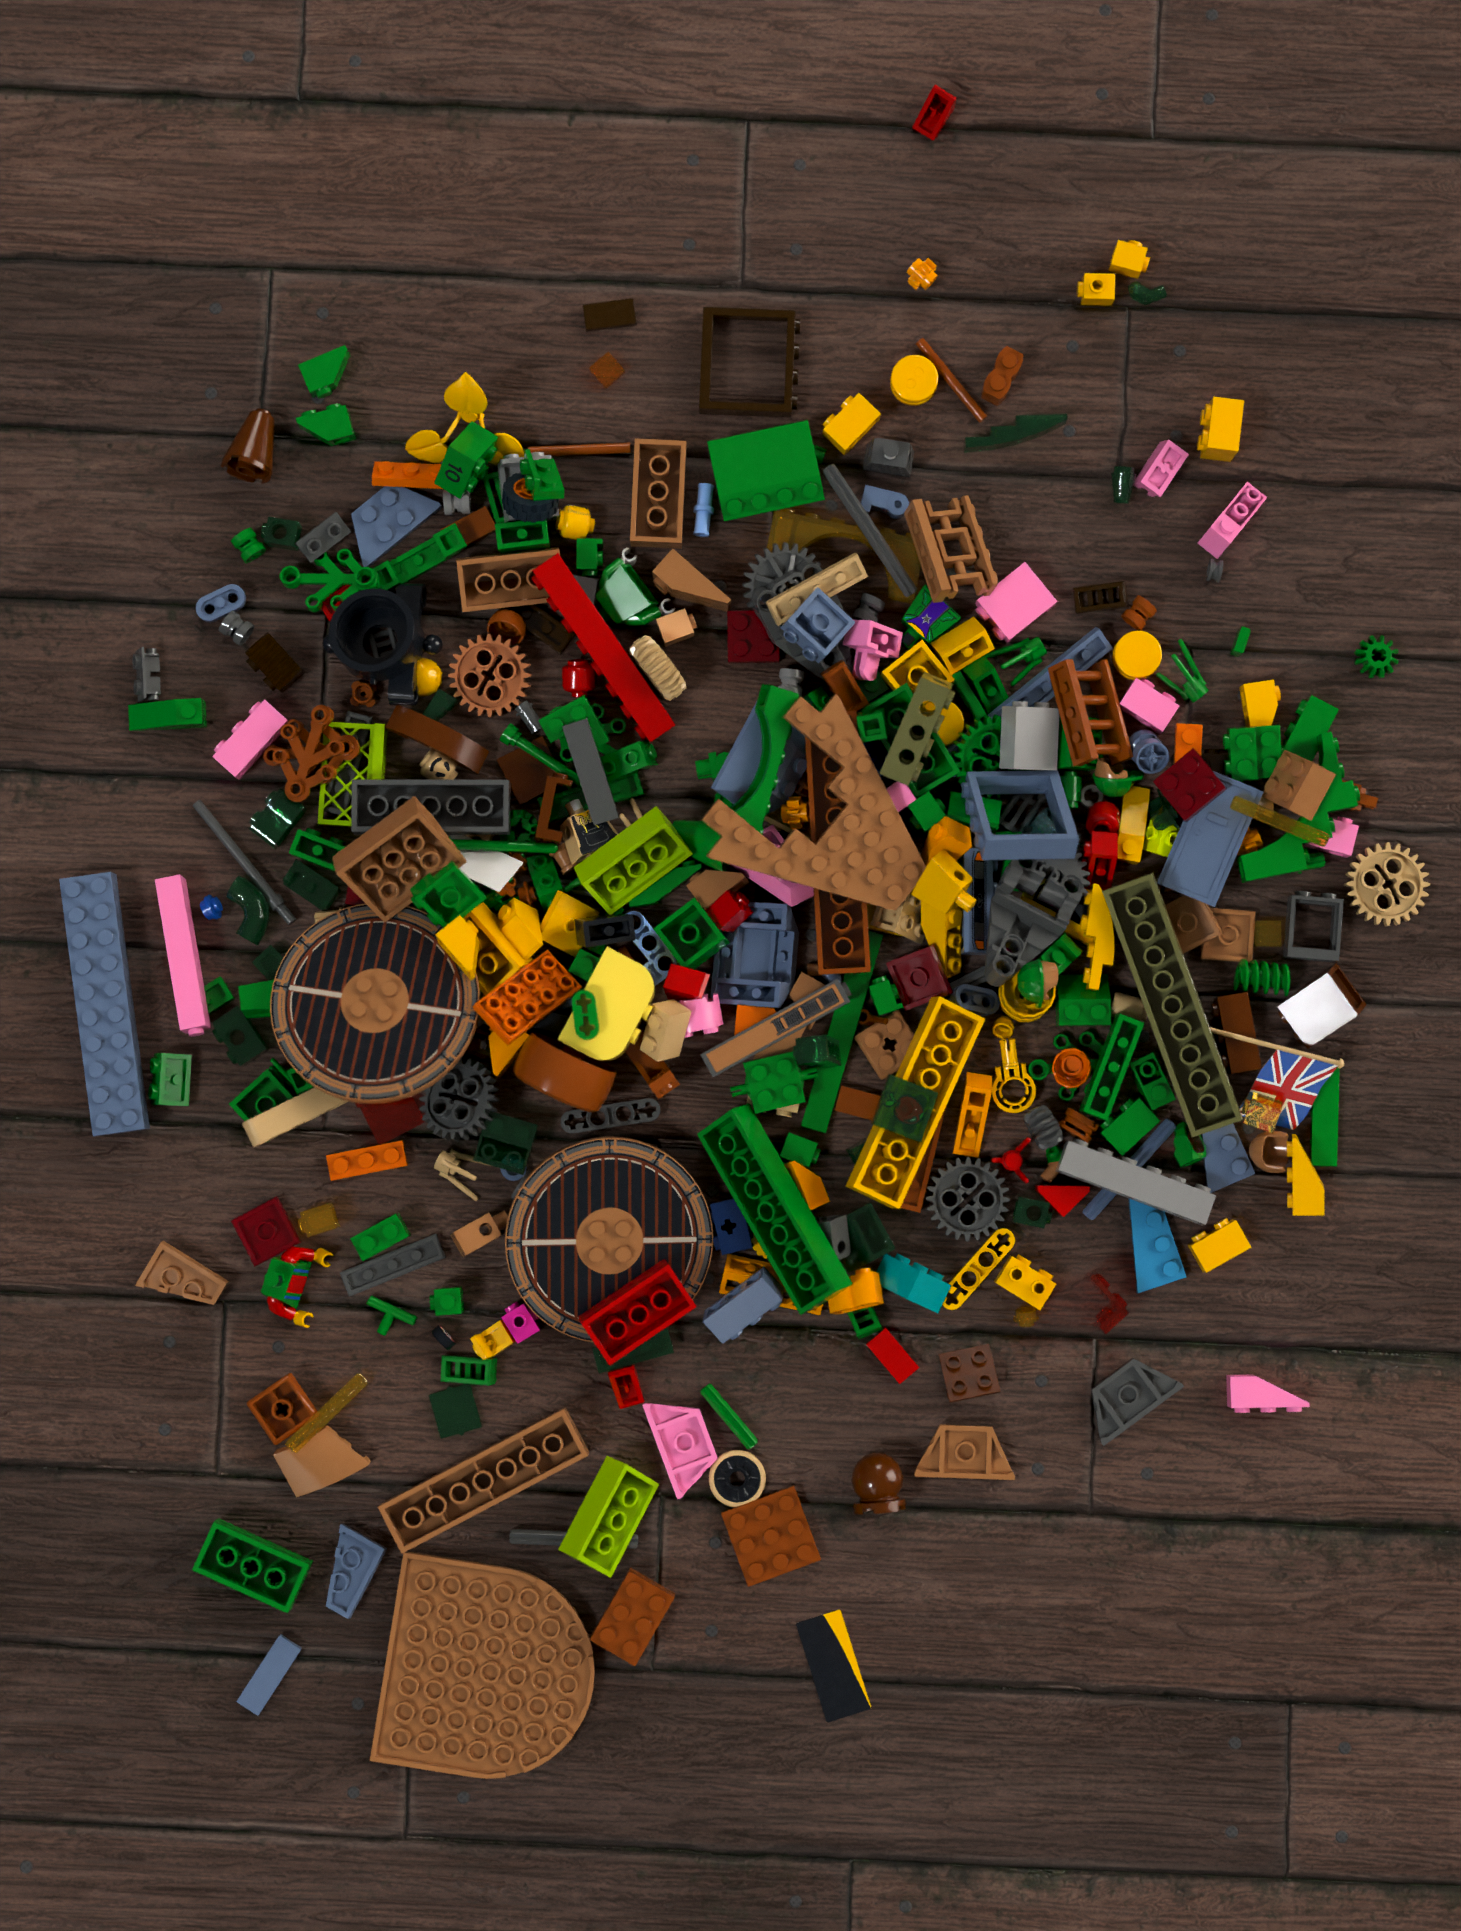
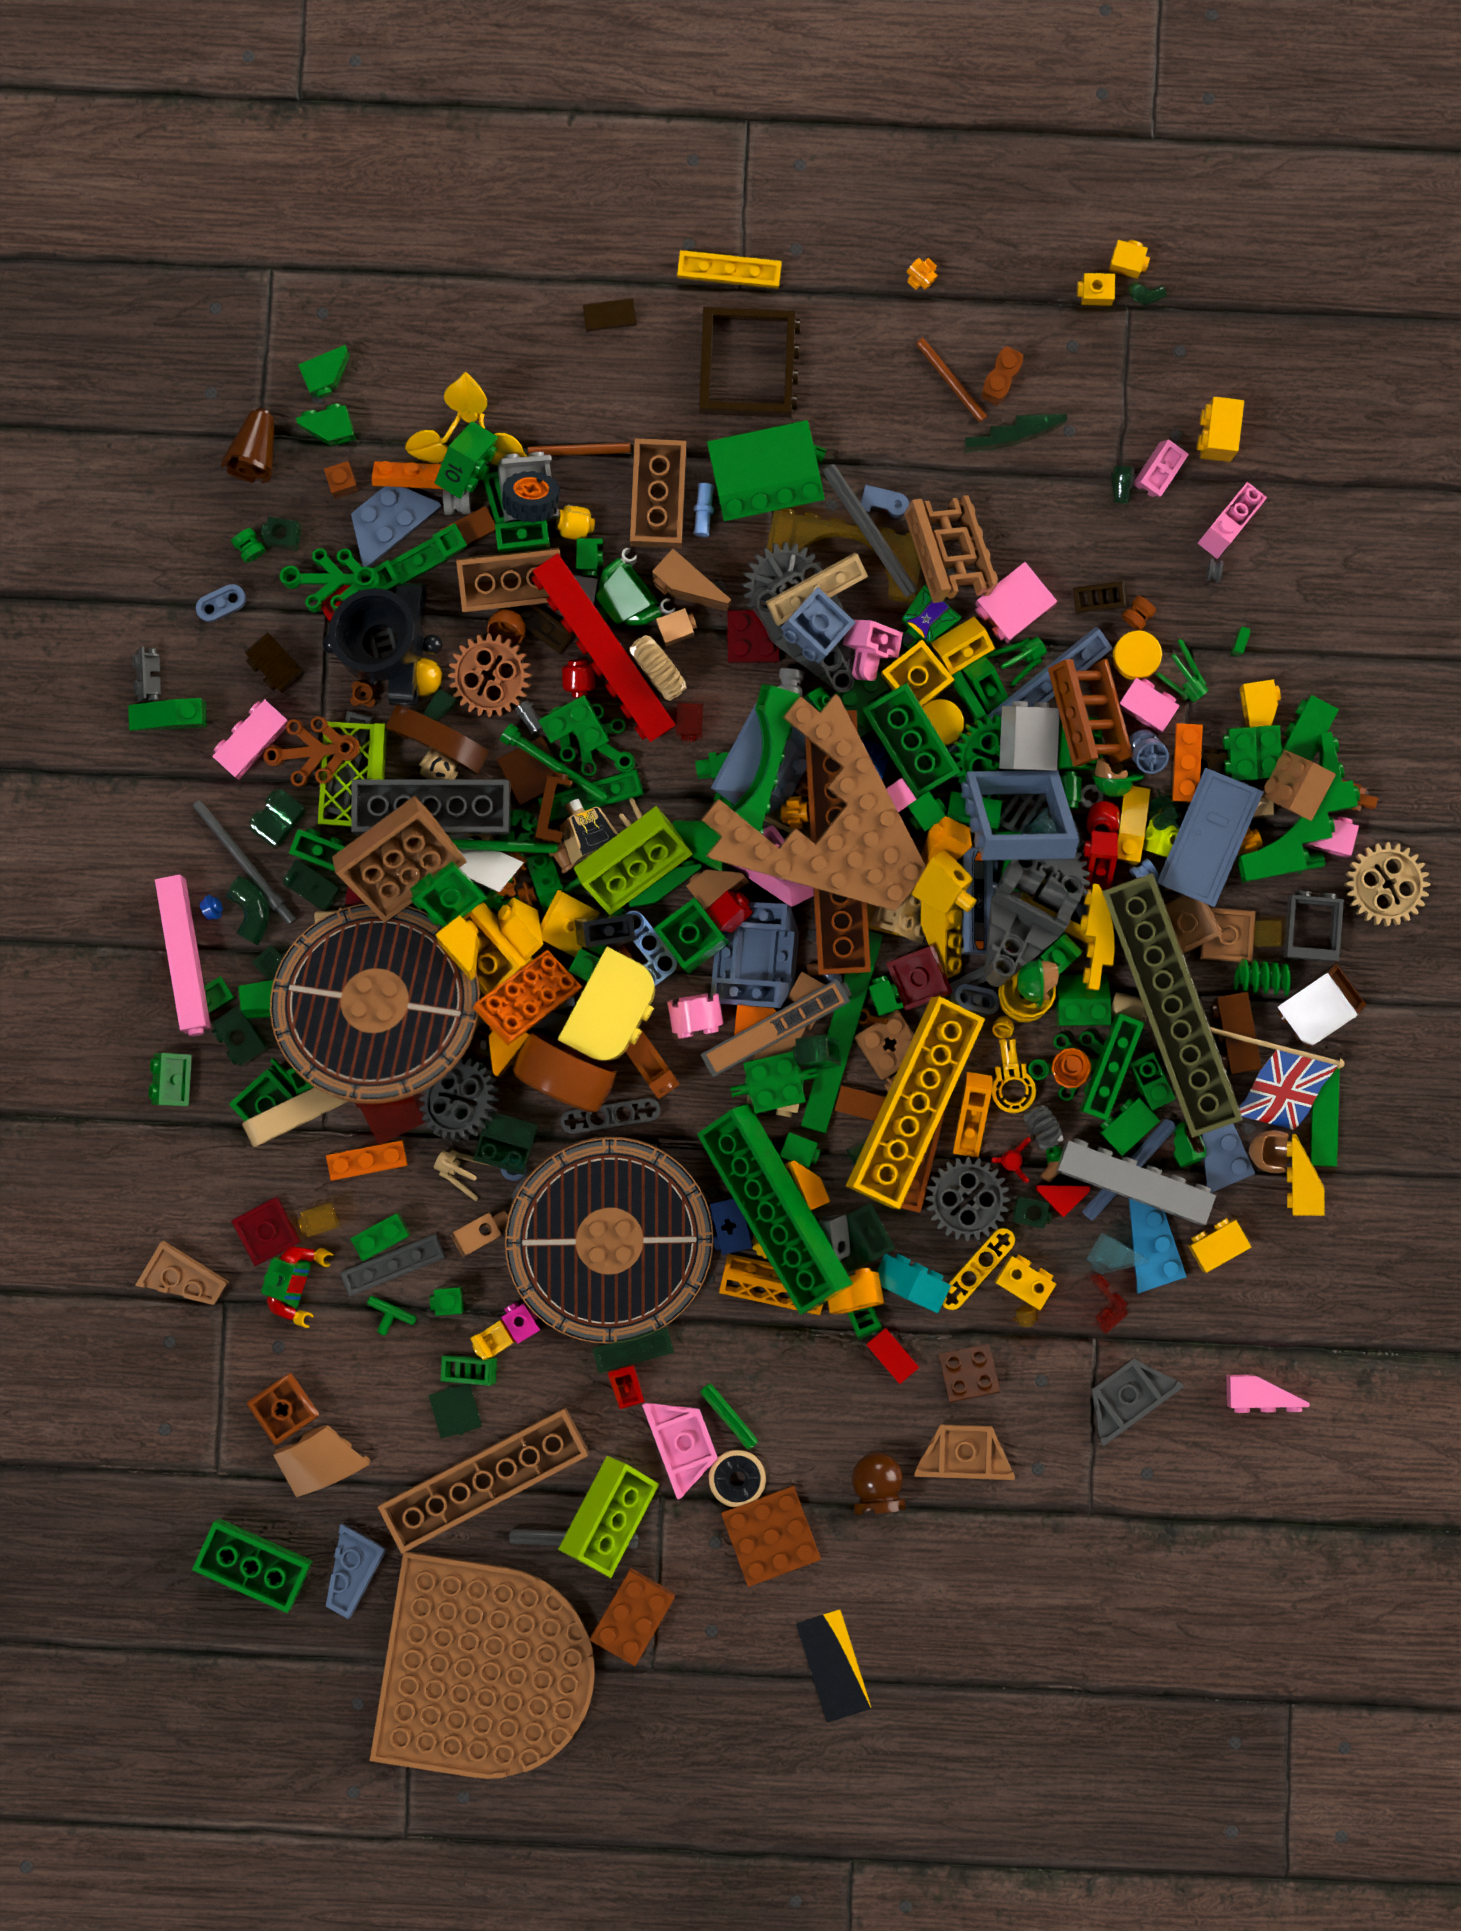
sand blue brick [59,872,150,1136] -> none
dark grey wheel [219,611,255,646] -> none
sand blue tile [236,1634,302,1716] -> none
dark orange plant [272,705,345,802] -> none
clear yellow axle [286,1373,368,1453] -> none
dark grey hinge [295,512,351,563] -> none
black tile [432,1325,456,1350] -> none
green bracket [520,449,565,501] -> none
dark grey tile [562,718,619,825] -> none
green beam [572,990,599,1040] -> none
red brick [578,1258,697,1366] -> none
clear orange tile [589,352,625,389] -> none
green bracket [600,741,658,782] -> none
tan brick [640,999,691,1062] -> none
red slope [663,963,710,1000] -> none
sand blue brick [702,1267,784,1344] -> none
dark orange tile [820,660,869,712] -> none
yellow brick [822,393,881,456] -> none
dark grey wheel [852,593,886,622] -> none
green brick [857,708,888,743] -> none
dark grey torso [862,438,914,477] -> none
clear green tile [871,1075,938,1142] -> none
olive brick [879,672,955,786] -> none
yellow head [890,355,938,406] -> none
red slope [912,85,957,141] -> none
dark orange wheel [1058,1107,1099,1143] -> none
dark red plate [1153,748,1227,822] -> none
clear yellow axle [1230,796,1330,847] -> none
clear yellow brick [1241,1091,1283,1133] -> none
green gear [1354,635,1399,679] -> none
none -> dark orange brick [324,461,359,499]
none -> clear red brick [676,703,704,742]
none -> yellow plate [677,250,782,289]
none -> clear light blue slope [1086,1233,1150,1275]
none -> light blue wheel [1130,859,1159,882]

